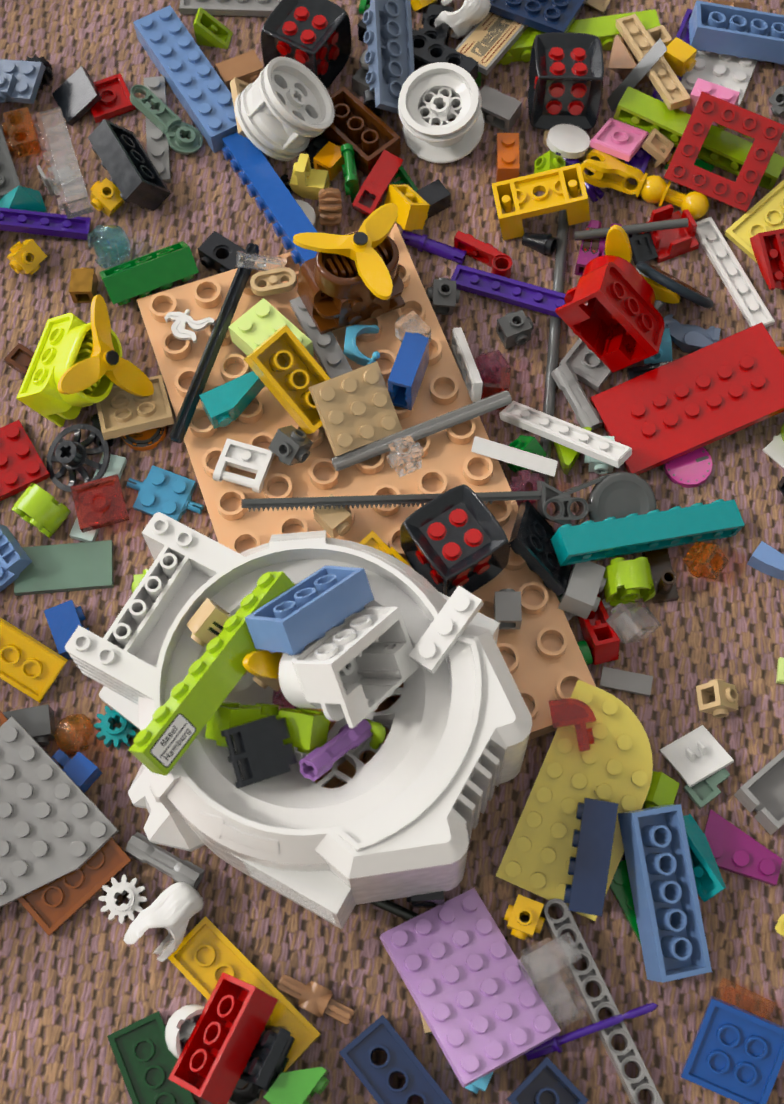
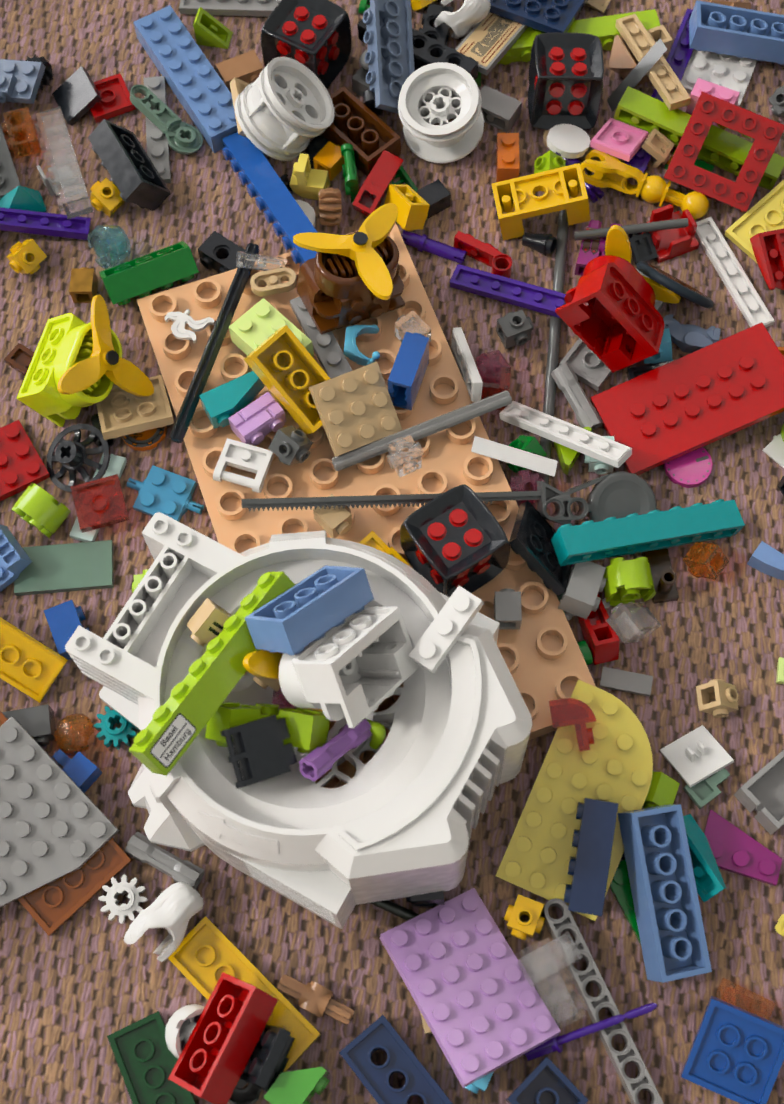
dark grey brick [426,278,460,315] -> none
yellow brick [663,37,697,77] -> none
none -> lavender brick [228,392,286,445]

